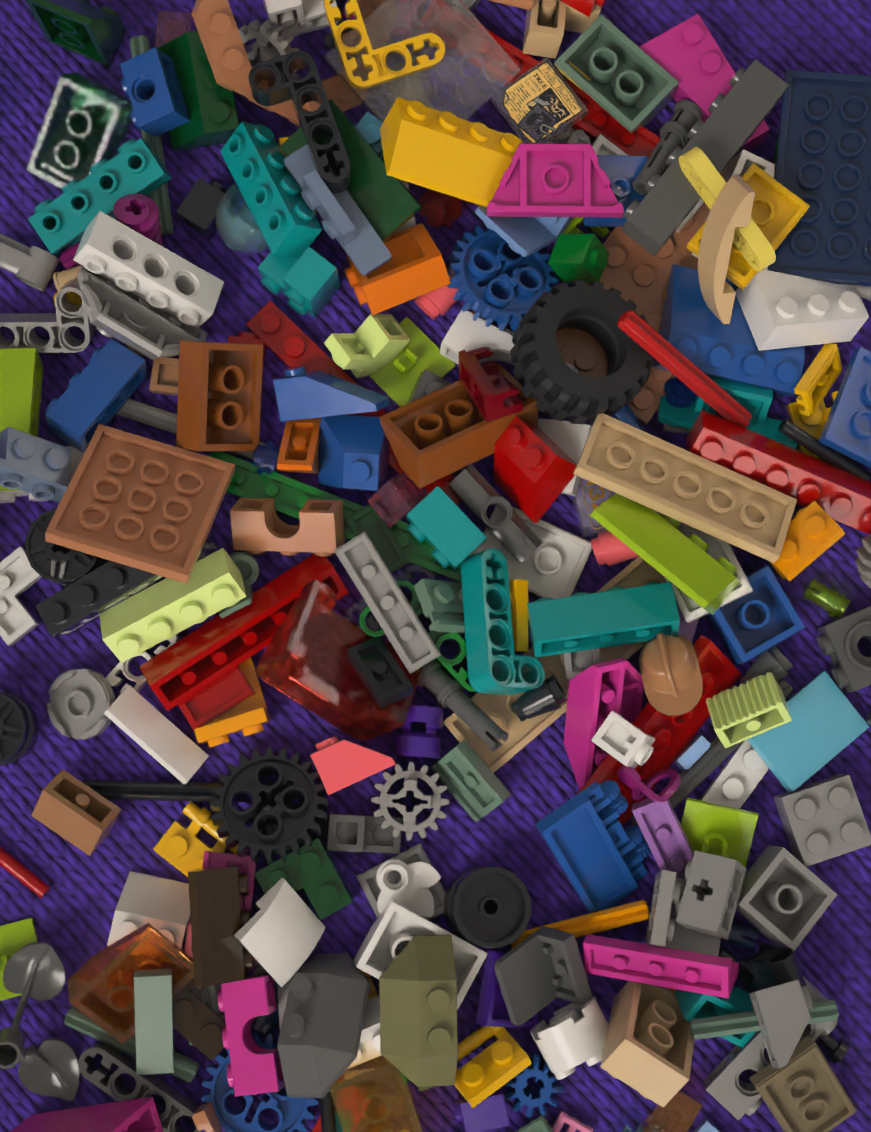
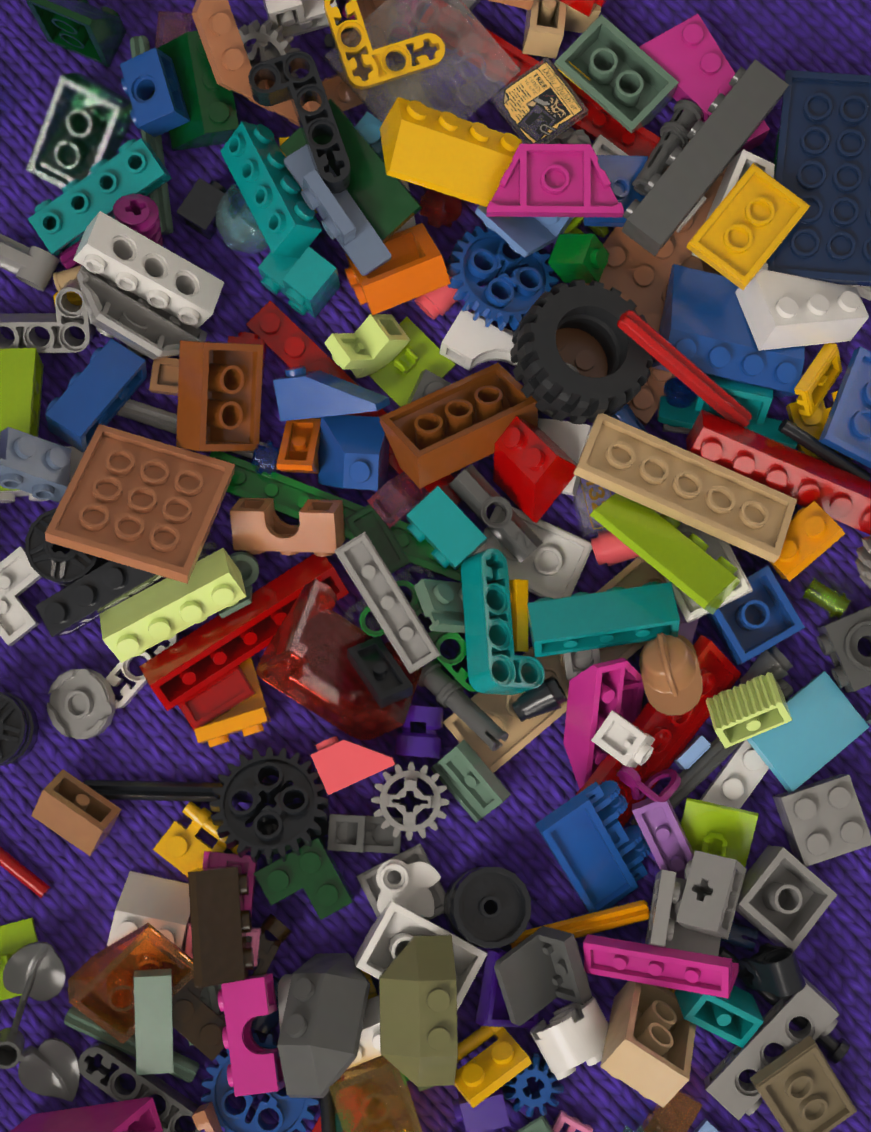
white tile [104,685,209,784] -> none
white slope [234,878,325,987] -> none
dark red hinge [458,347,523,422] -> none
light yellow beam [678,146,776,272] -> none
sand green axle [690,1000,838,1040] -> none
tan slope [698,175,755,324] -> none
light grey slope [749,980,812,1068] -> none

